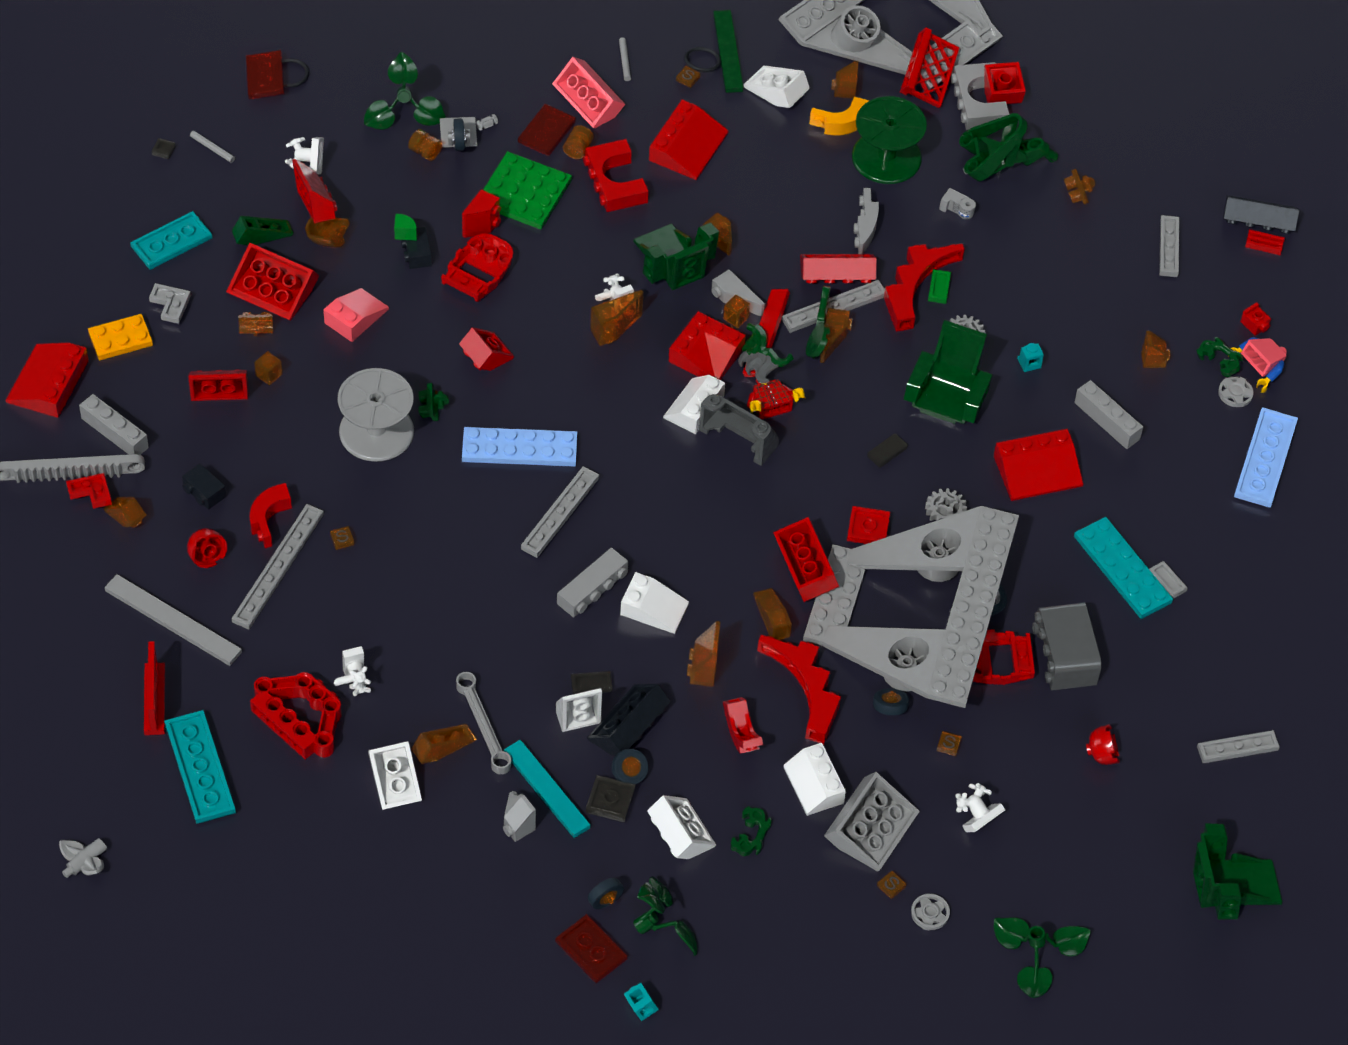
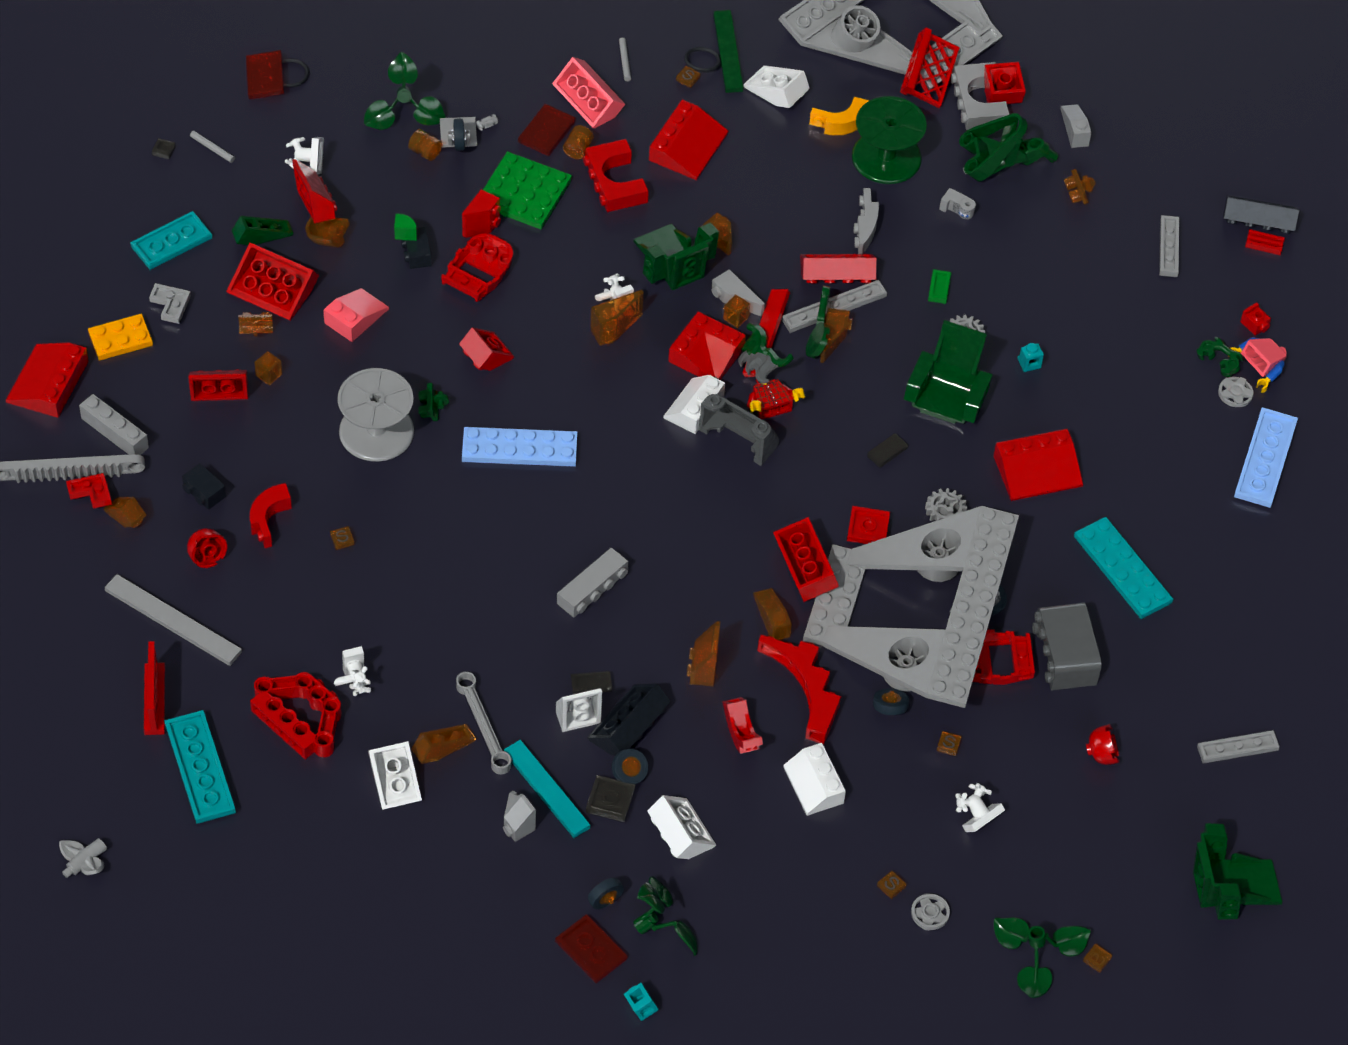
light grey tile [232,504,324,629] -> none
light grey plate [521,466,599,558] -> none
white slope [620,572,689,634] -> none
dark green helmet [731,806,771,856] -> none
light grey slope [824,772,920,871] -> none
clear orange slope [831,61,858,99] -> none
red arch [884,244,964,332] -> none
light grey brick [1075,380,1143,449] -> none
clear orange slope [1141,331,1170,368] -> none
light grey tile [1149,561,1187,599] -> none
none -> light grey slope [1060,104,1091,148]
none -> clear orange tile [1083,944,1112,973]

